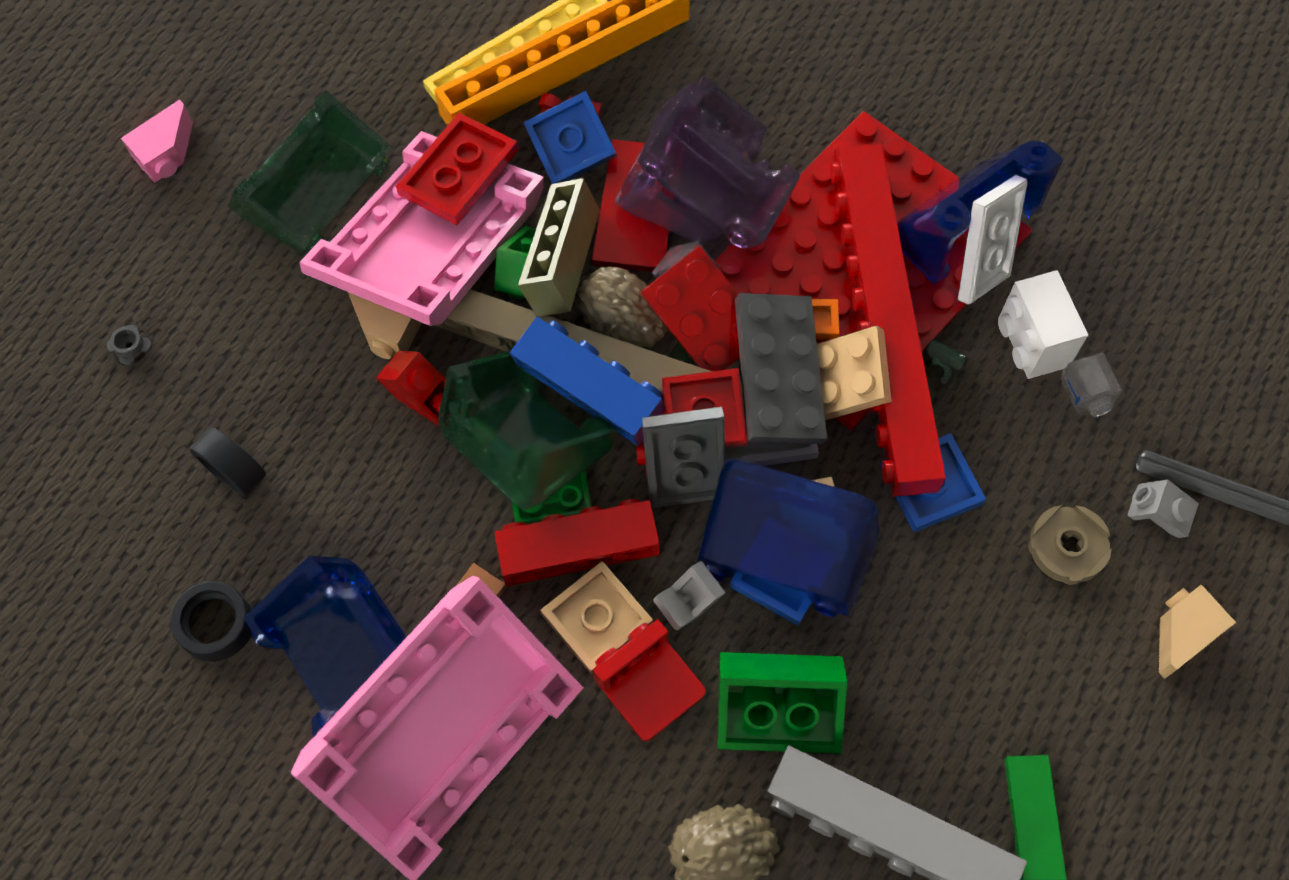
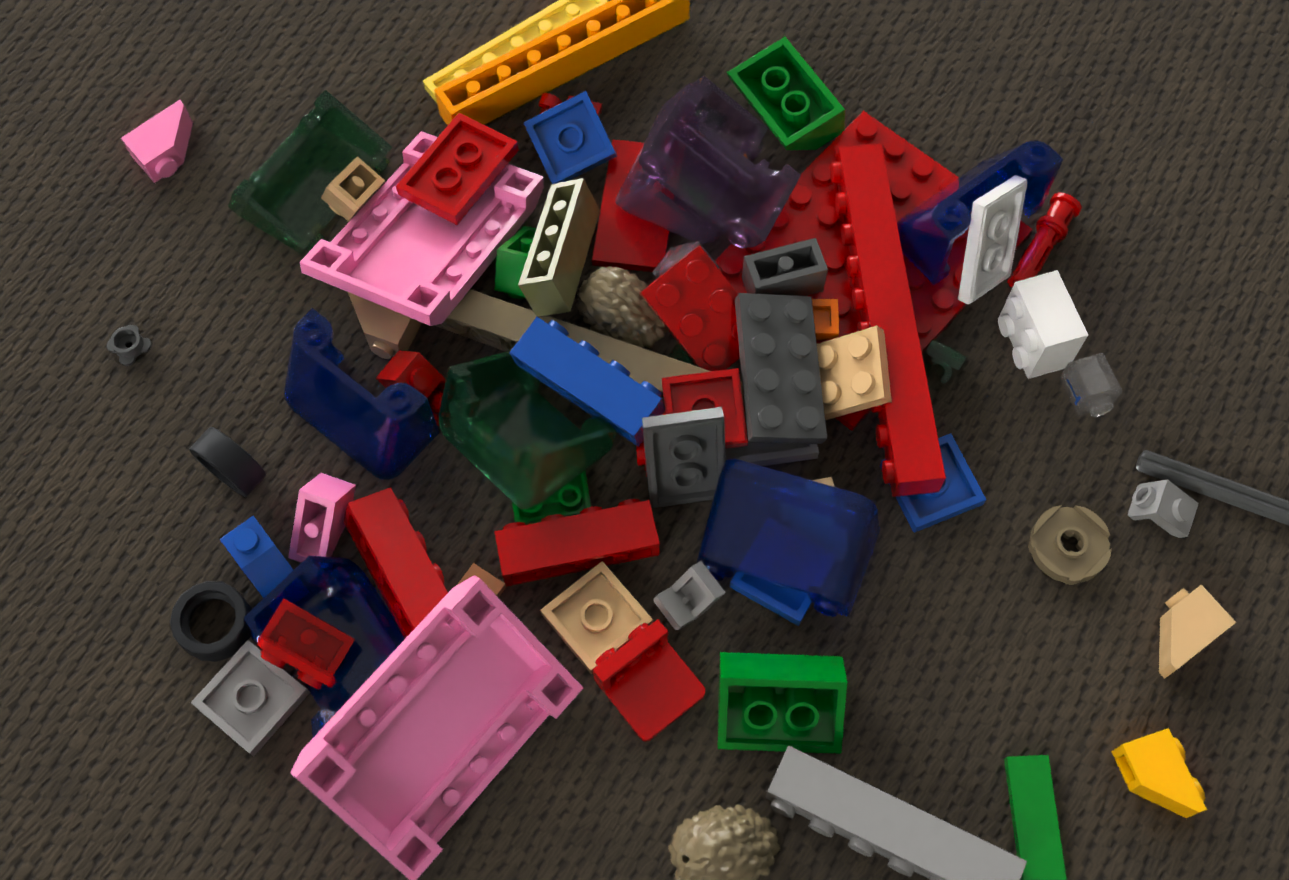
none -> light grey plate [191,640,310,757]
none -> blue slope [220,516,307,611]
none -> red bracket [257,598,355,690]
none -> clear blue windscreen [284,308,439,480]
none -> bright pink slope [288,473,356,571]
none -> tan slope [321,156,385,222]
none -> red brick [343,487,448,639]
none -> green slope [727,37,845,150]
none -> dark grey brick [742,238,828,296]
none -> red pin [1007,192,1082,288]
none -> yellow slope [1112,728,1207,818]

